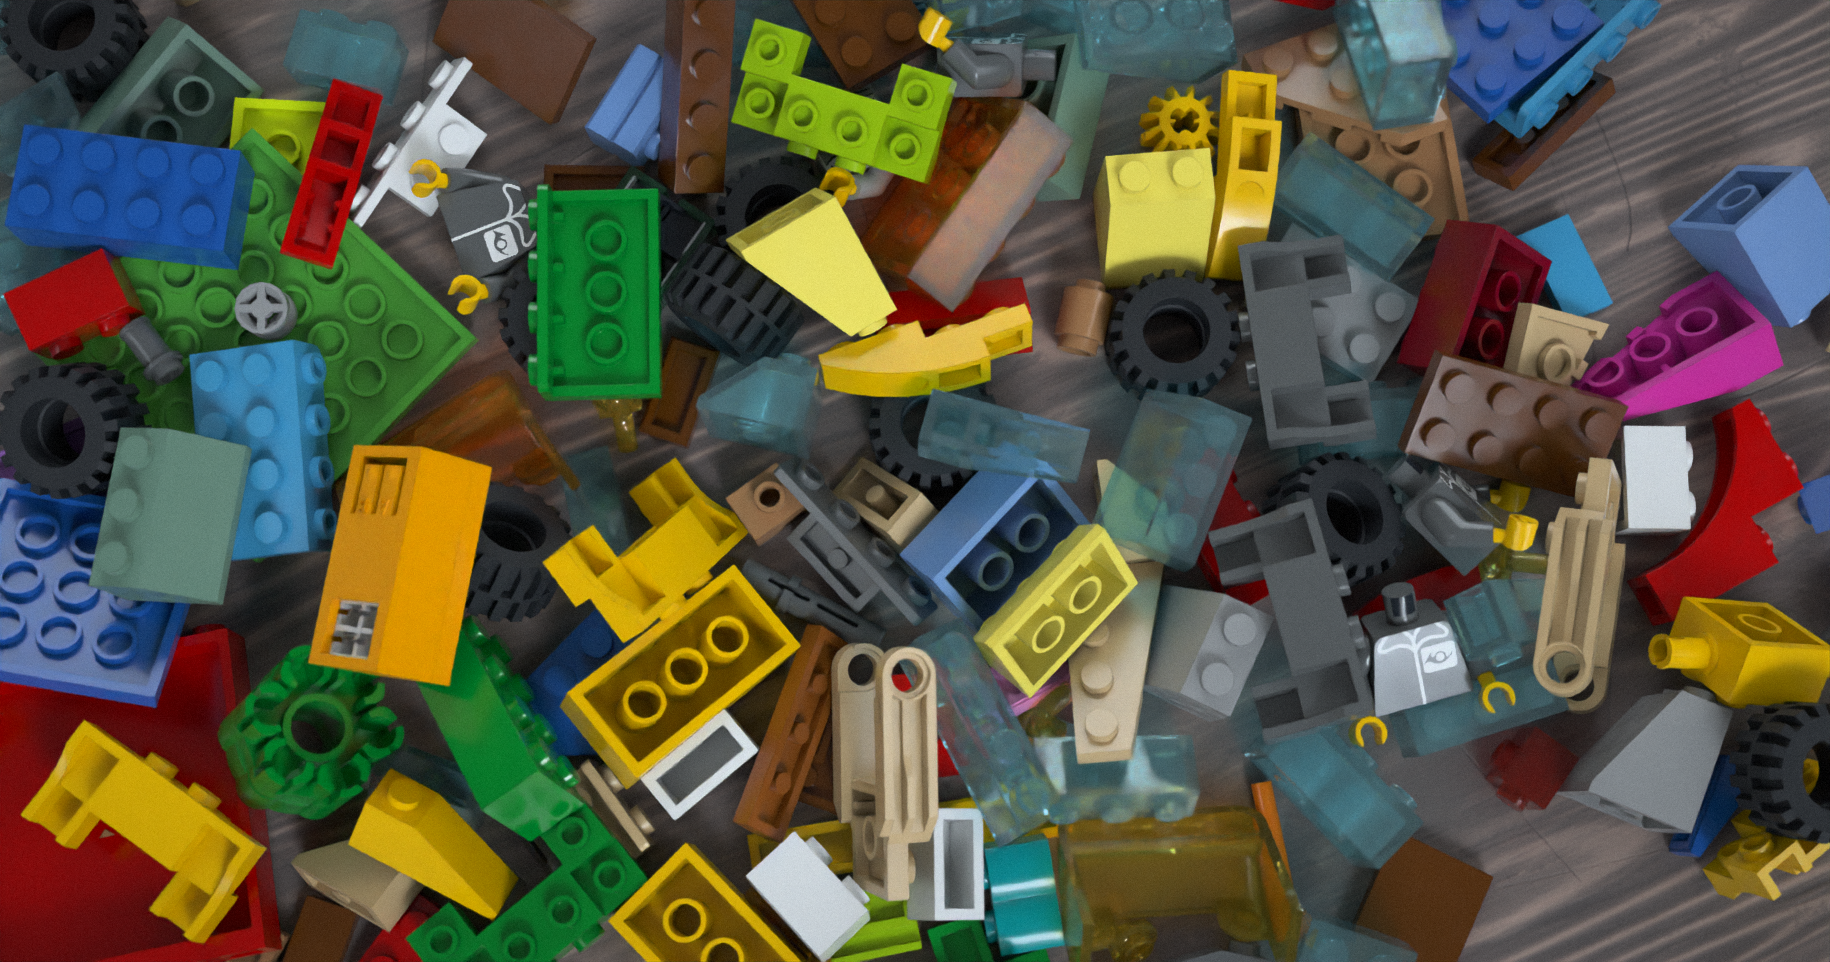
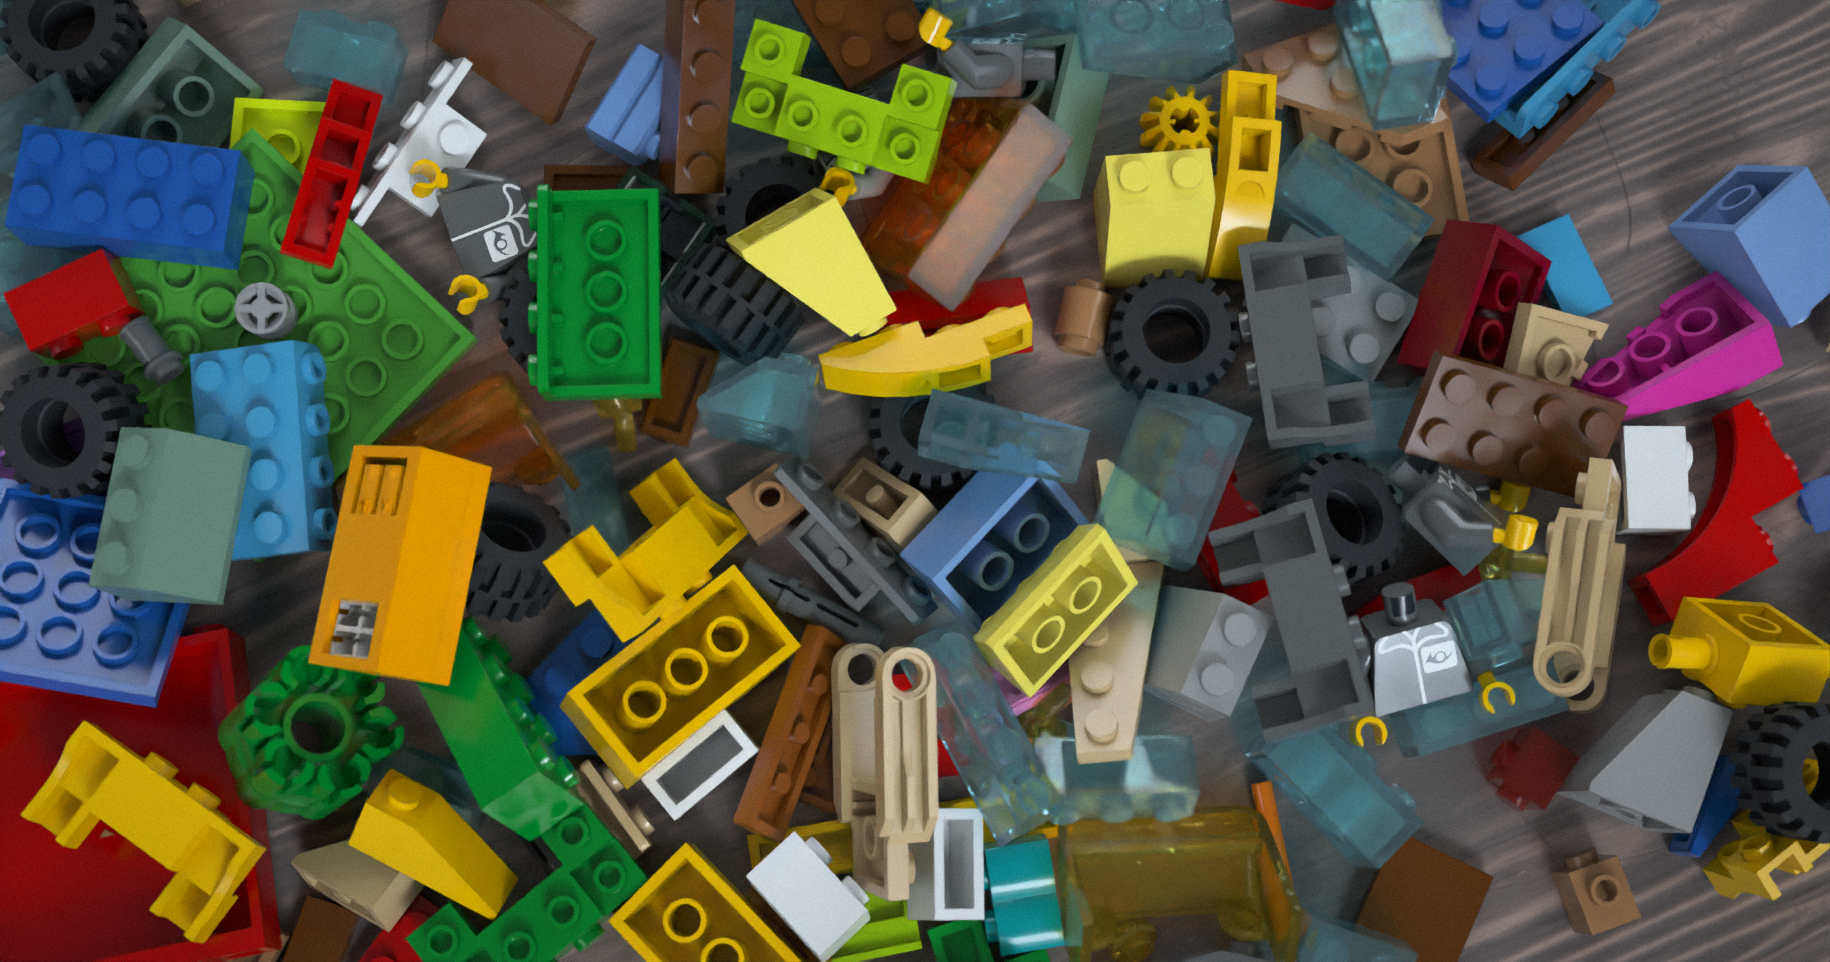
none -> medium nougat brick [1551,848,1642,935]

